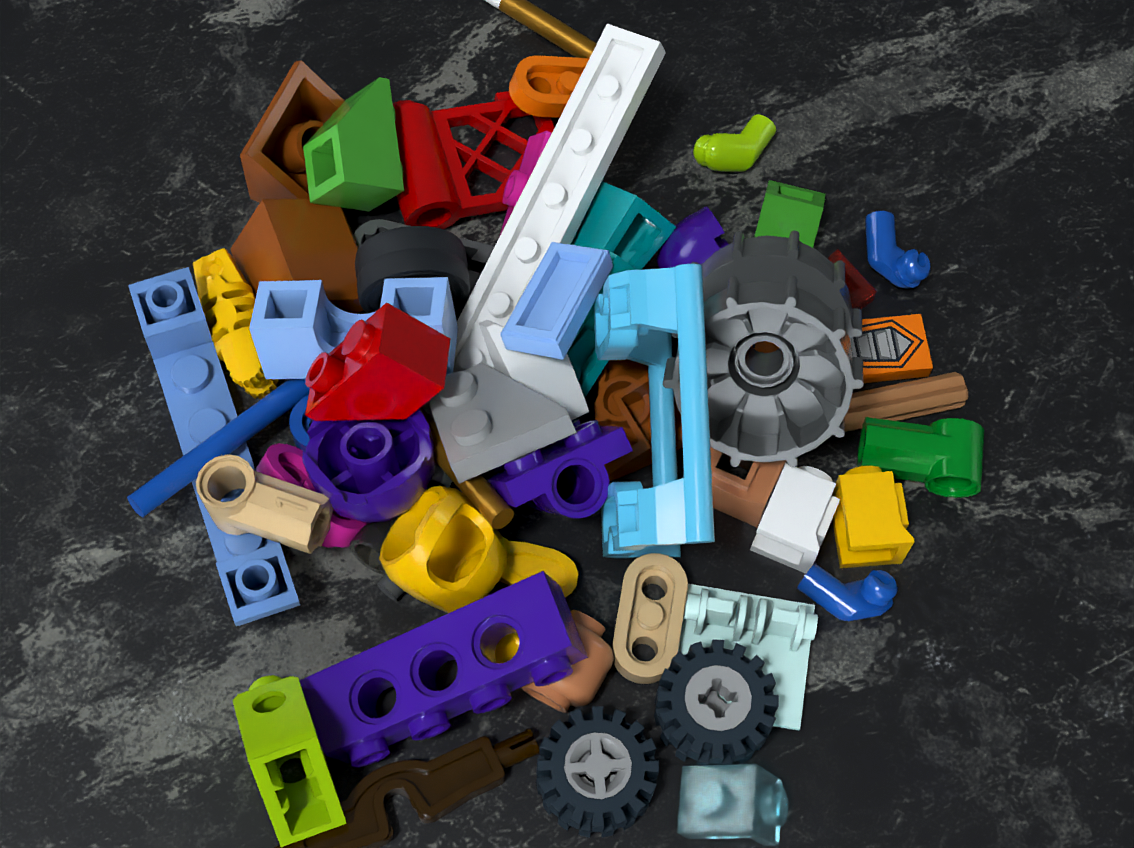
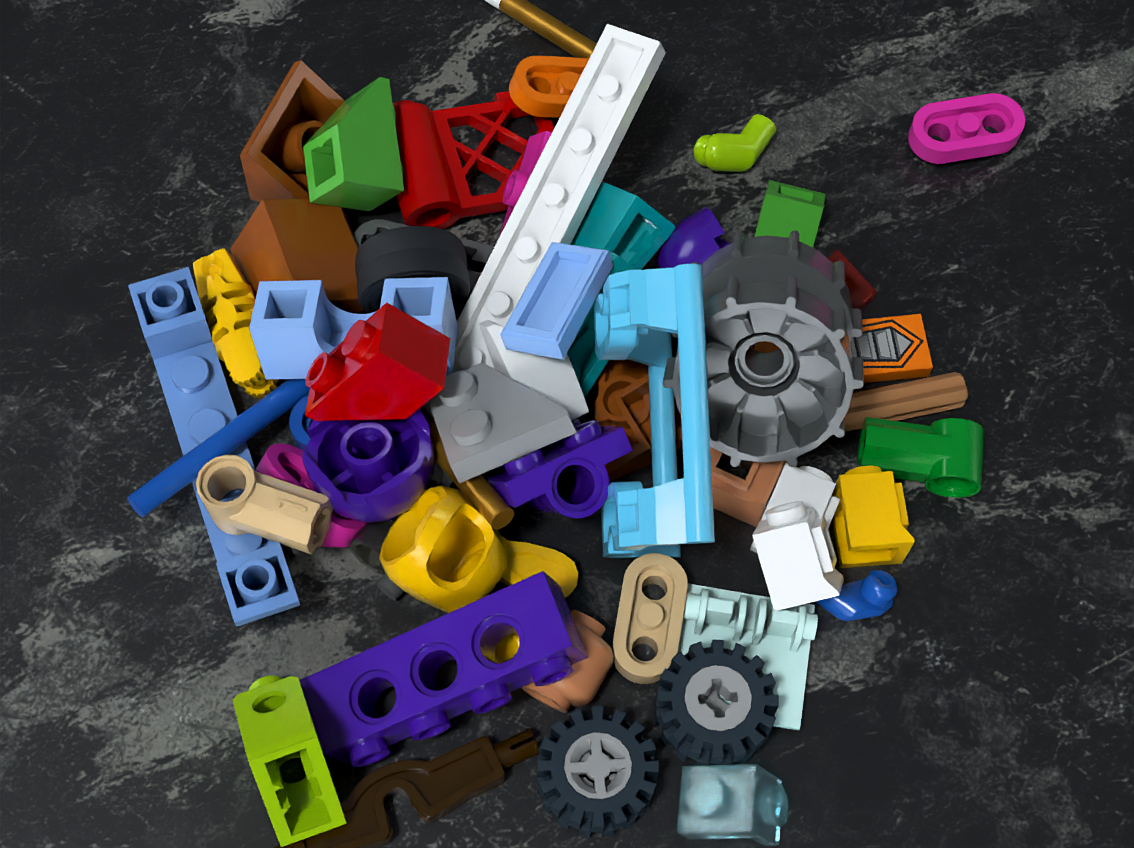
blue arm [865,211,931,289] -> none
none -> white window [752,501,844,611]
none -> dark pink plate [908,93,1025,164]

